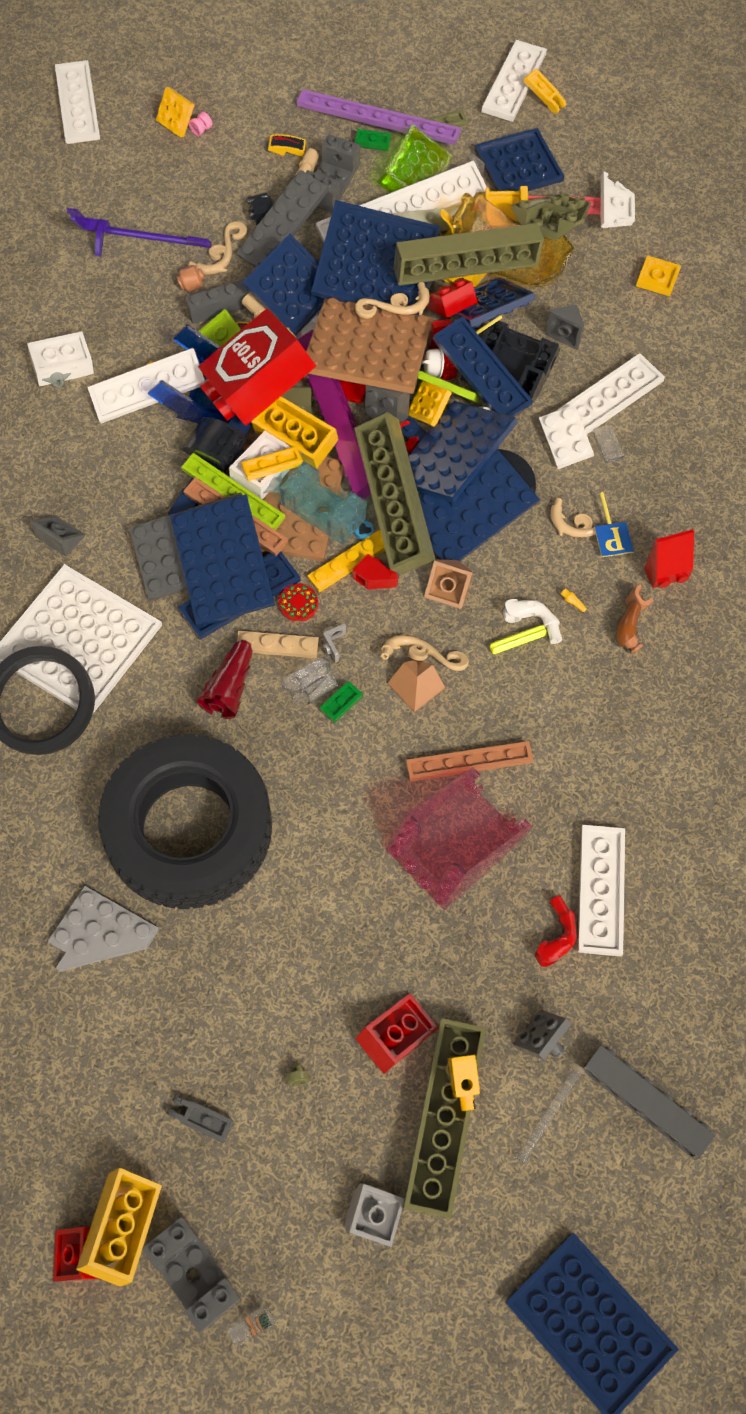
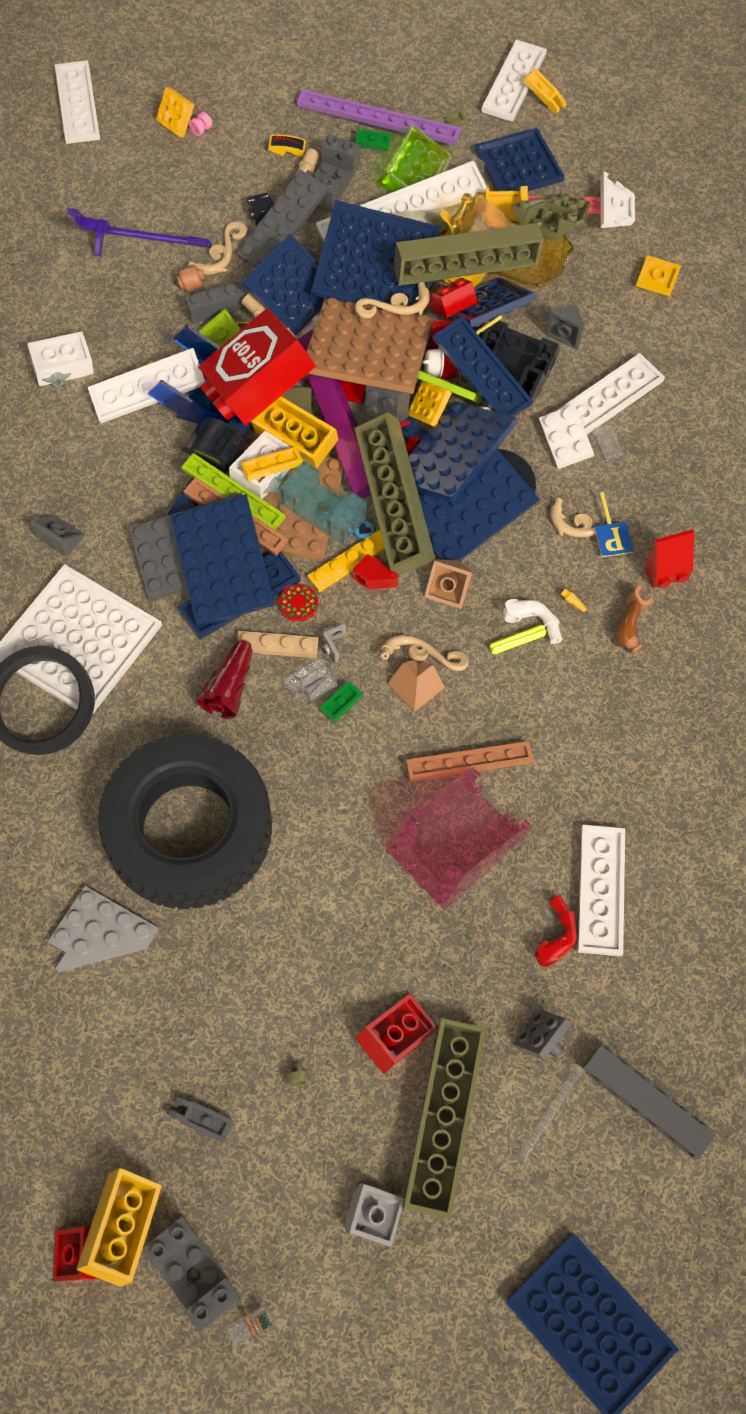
yellow torso [448,1055,480,1111] -> none

